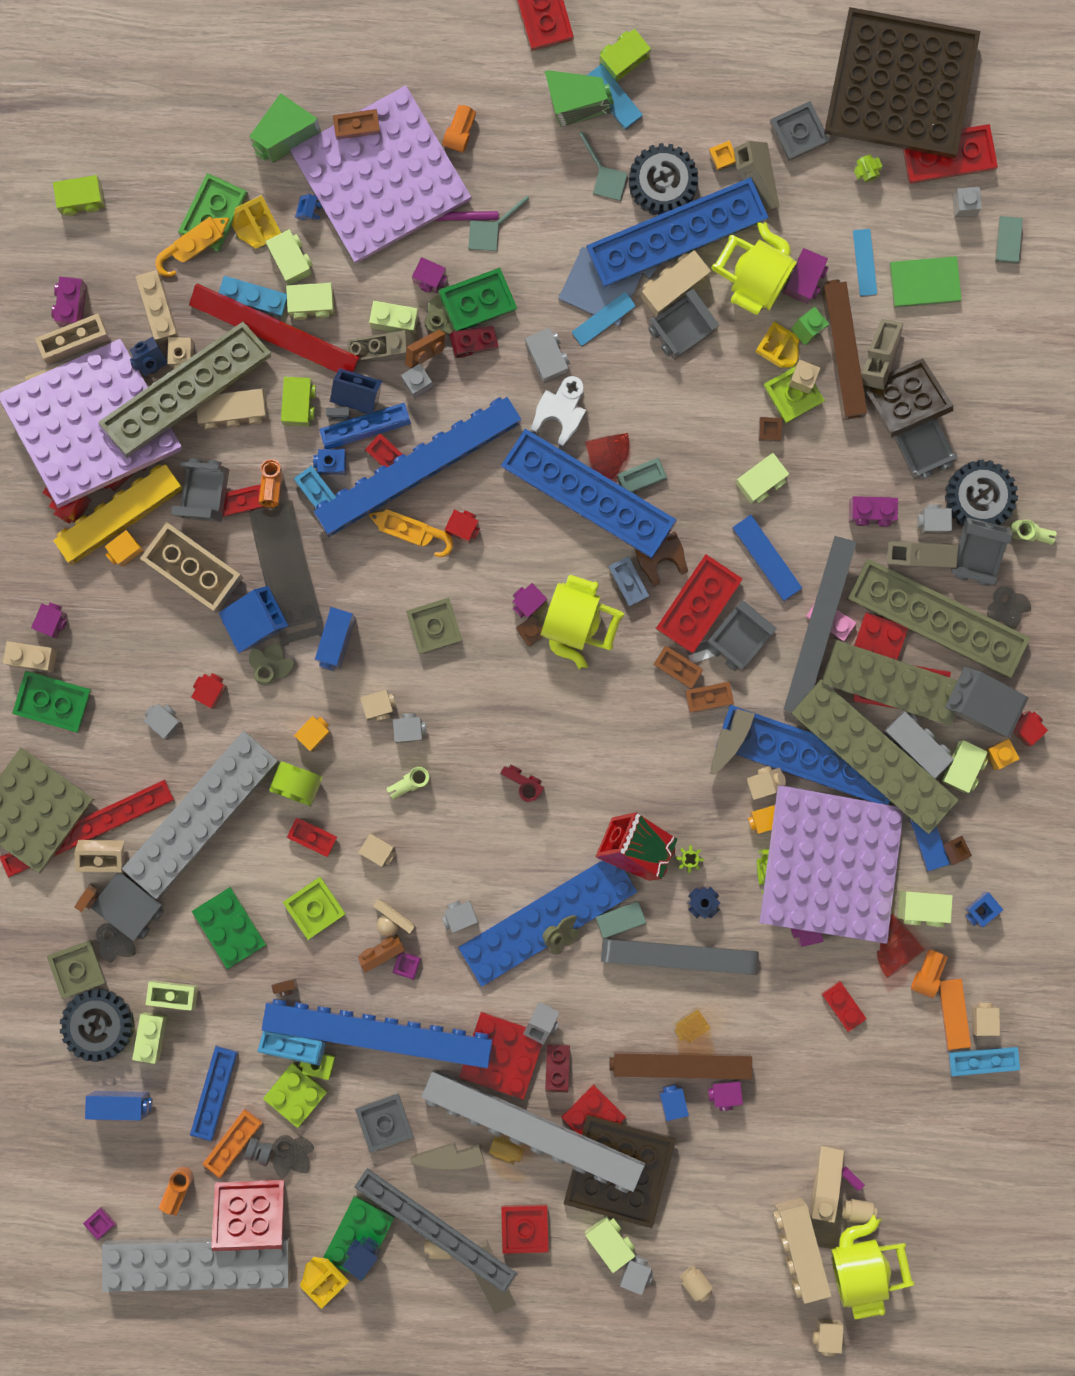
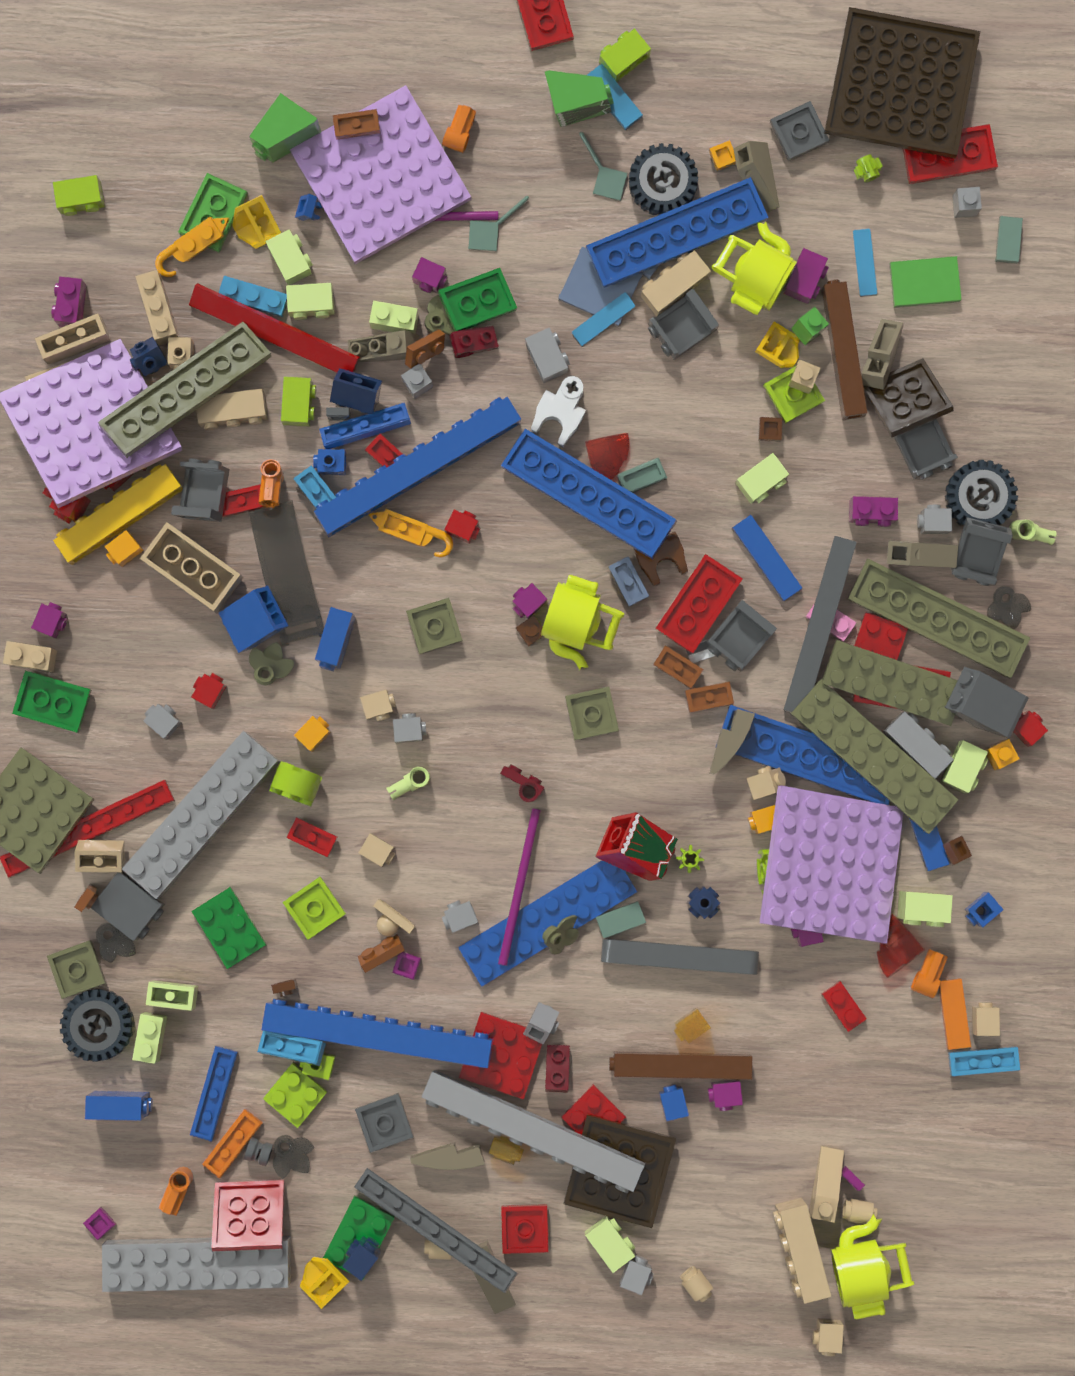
none -> magenta piece [498,808,541,966]
none -> olive plate [565,687,619,741]

